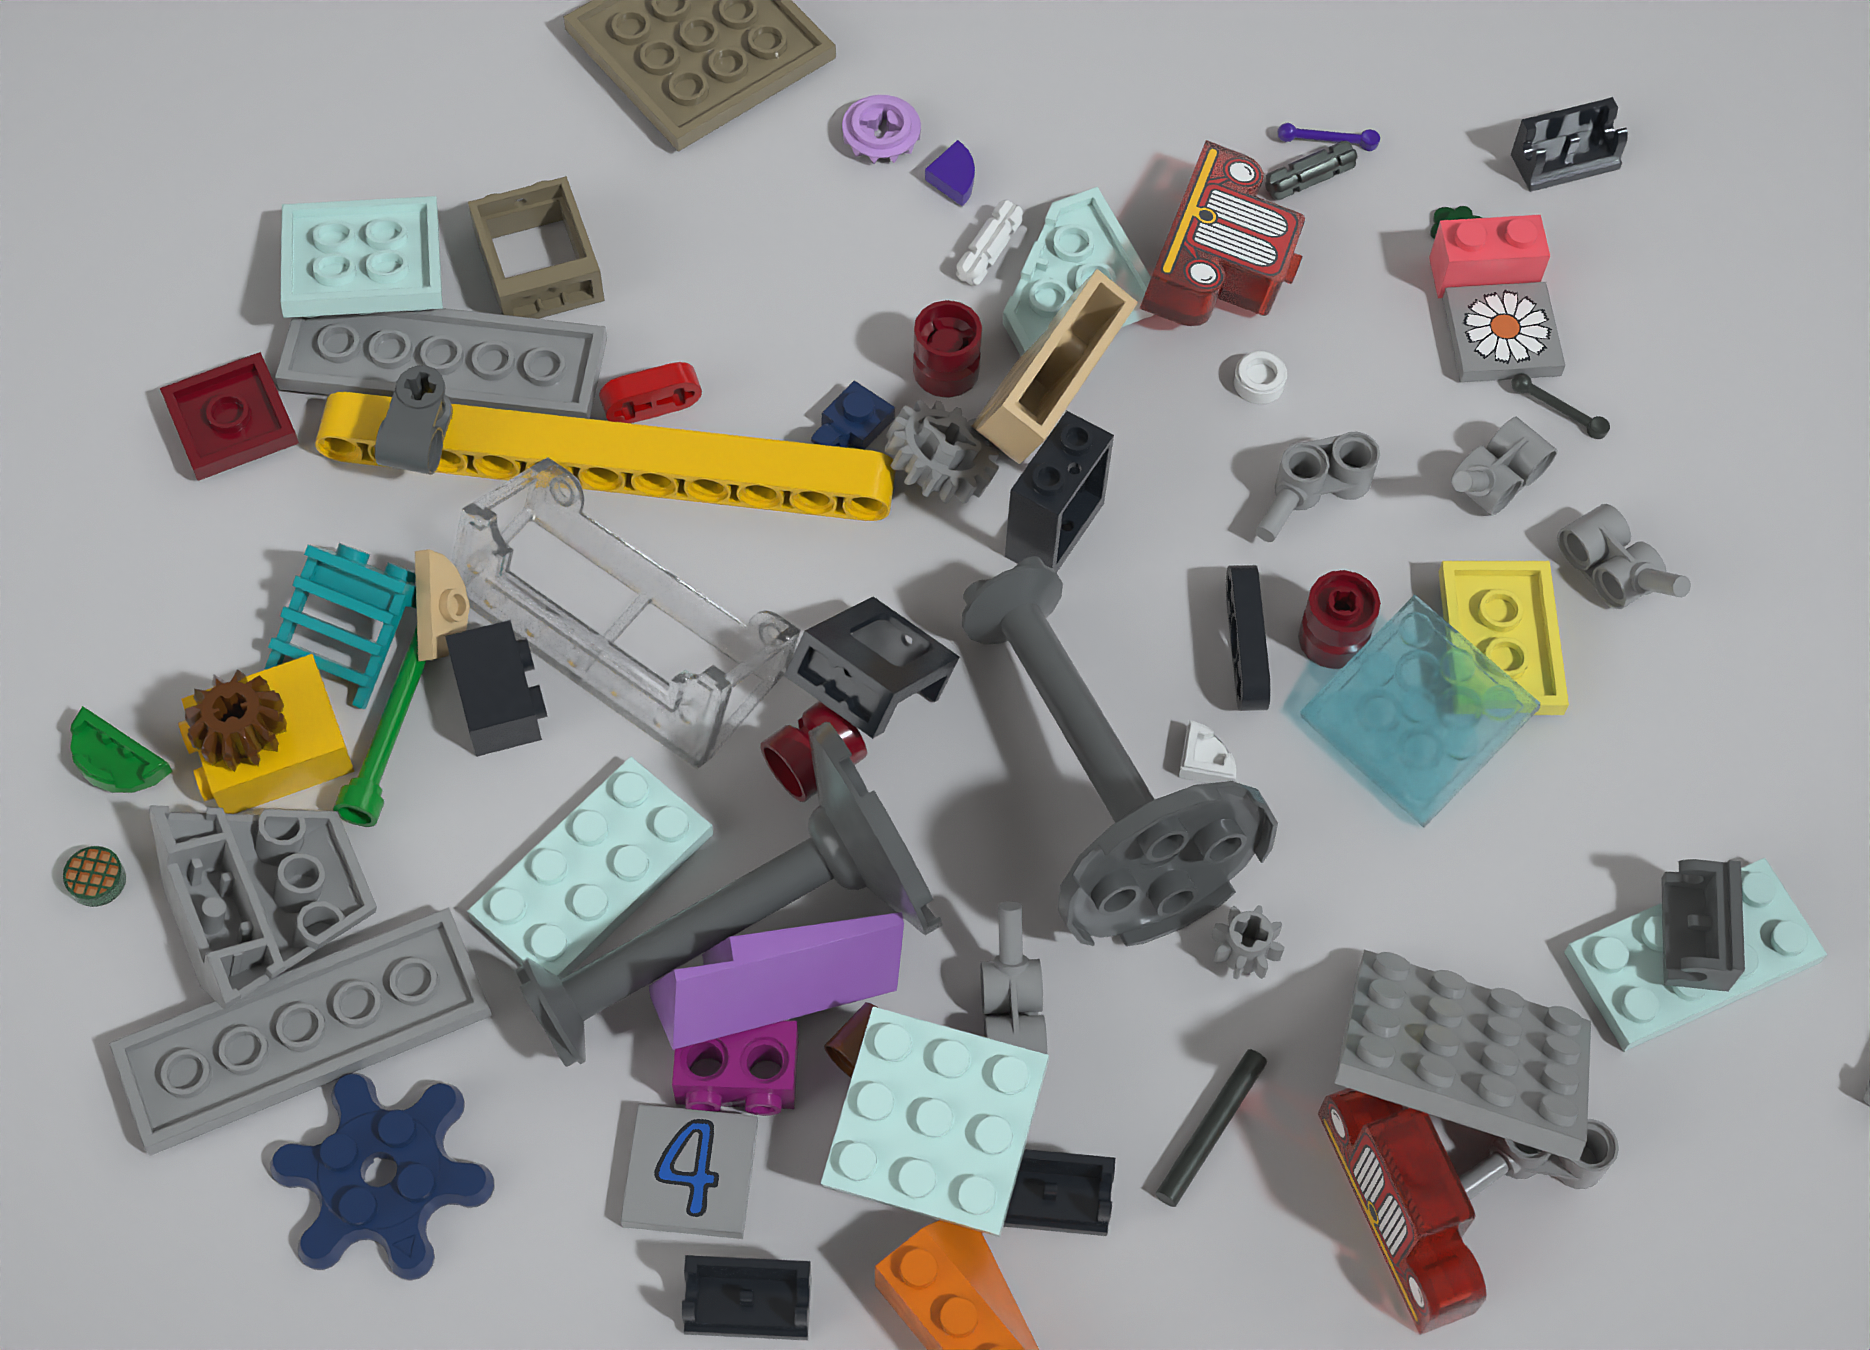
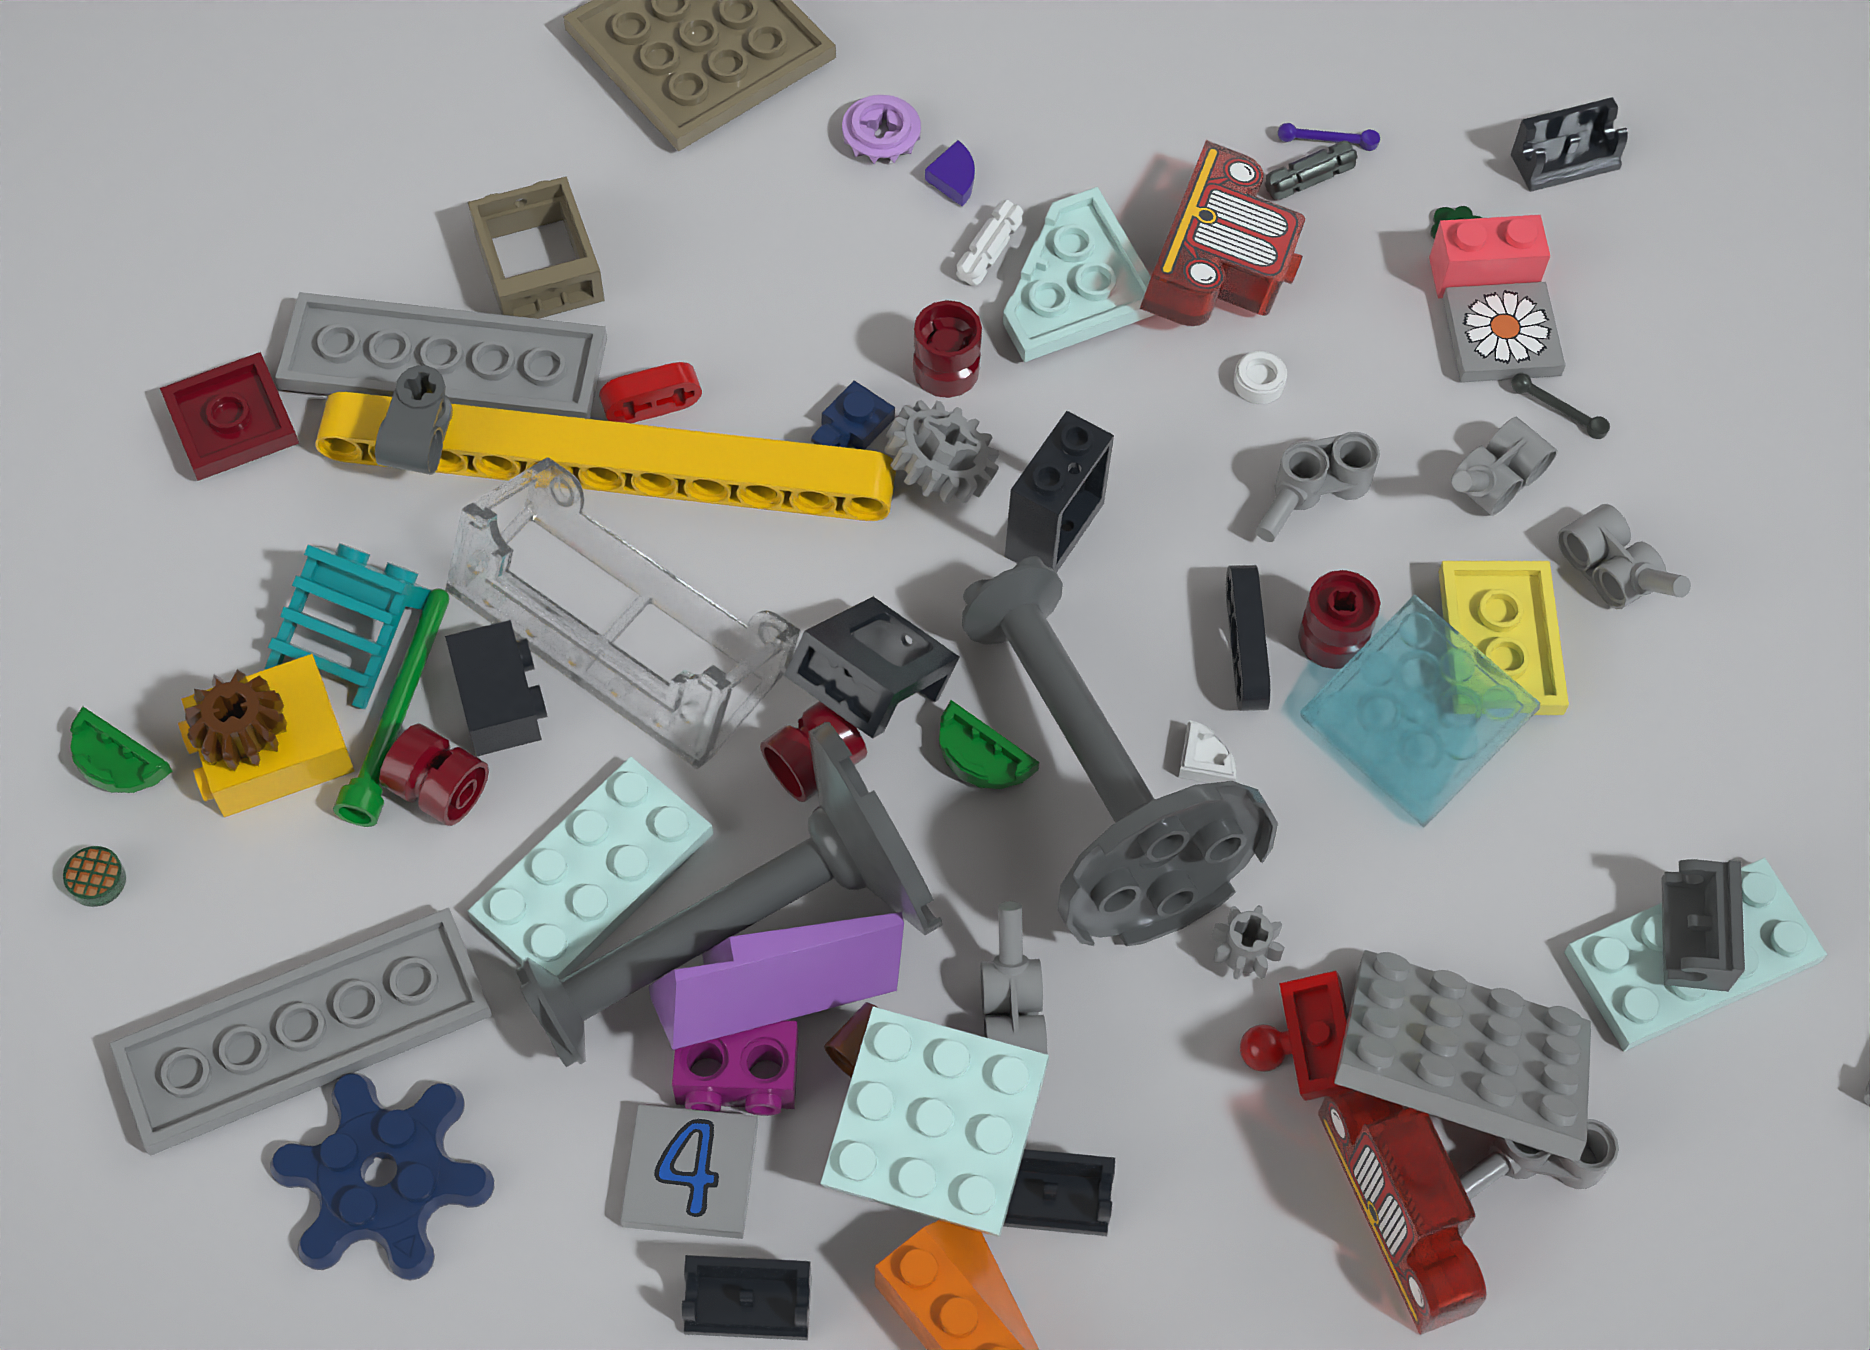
light grey wedge [149,805,377,1010] -> none
light aqua plate [281,196,443,318] -> none
tan plate [415,549,470,661] -> none
tan brick [971,269,1138,464] -> none
pearl dark grey bar [1155,1049,1267,1207] -> none
none -> dark red wheel [379,723,489,826]
none -> green plate [939,700,1040,789]
none -> red plate [1240,970,1354,1101]

